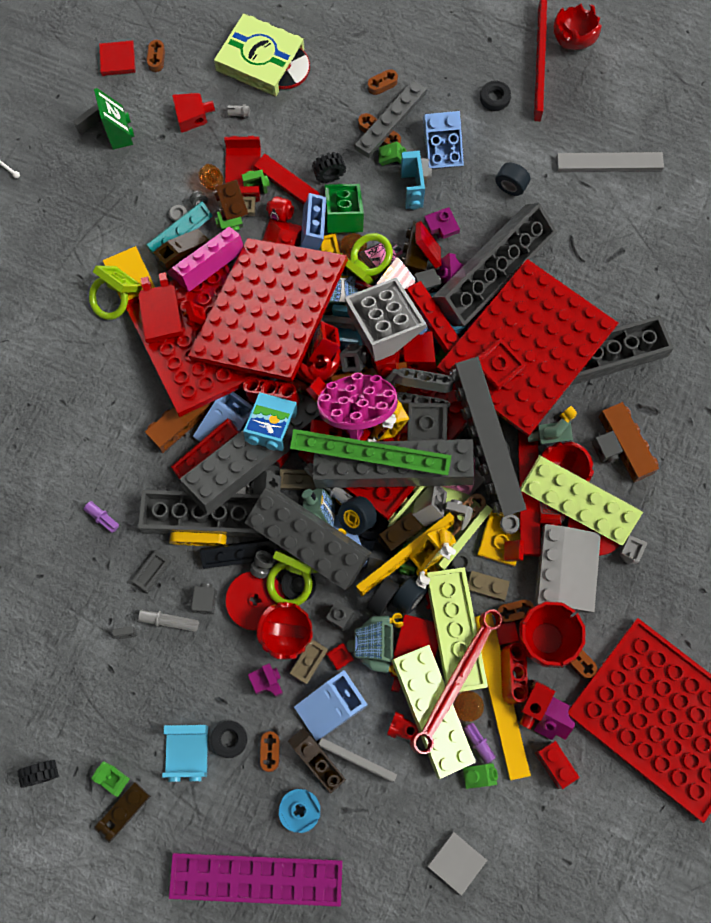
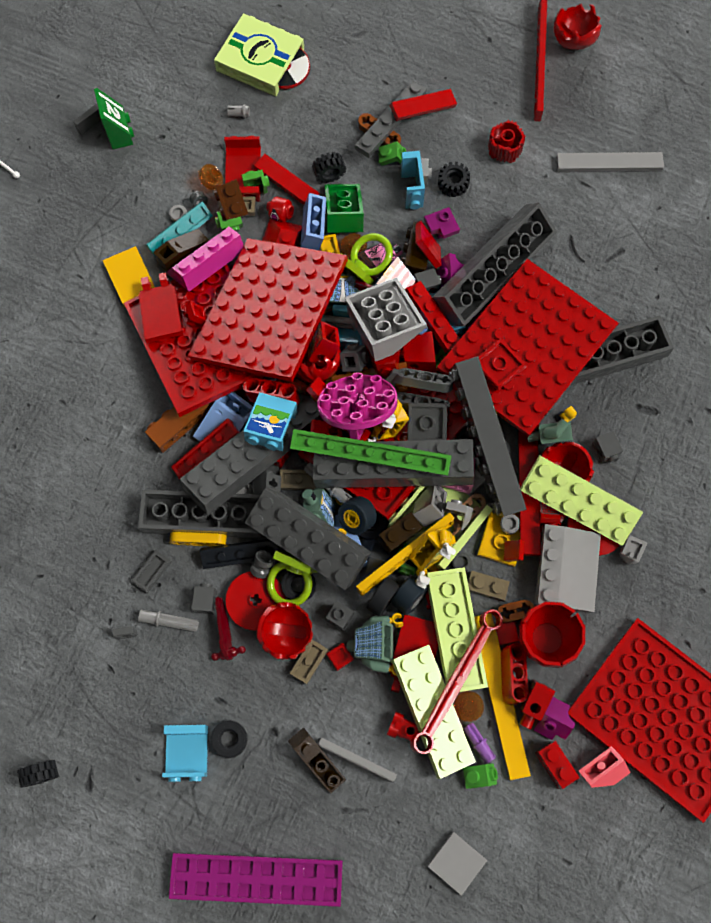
medium lavender axle [83,501,119,533] -> none
lime tile [89,266,142,320] -> none
bright green bracket [91,761,130,797] -> none
dark brown plate [94,782,151,843] -> none
red tile [99,40,136,76] -> none
dark orange beam [147,40,165,72] -> none
red torso [172,93,215,133] -> none
magenta brick [248,663,284,698] -> none
dark orange beam [260,731,280,772] -> none
dark azure plate [279,789,321,833] -> none
light blue slope [294,670,367,742] -> none
dark orange beam [368,69,398,95] -> none
light blue slope [423,111,464,168] -> none
black tyre [480,81,511,111] -> none
black wheel [495,162,531,196] -> none
dark orange beam [569,649,598,679] -> none
dark orange brick [599,402,659,483] -> none
none -> dark red piece [211,597,246,661]
none -> red tile [390,89,457,121]
none -> black tyre [438,162,471,197]
none -> red brick [488,120,526,163]
none -> coral slope [579,746,630,788]

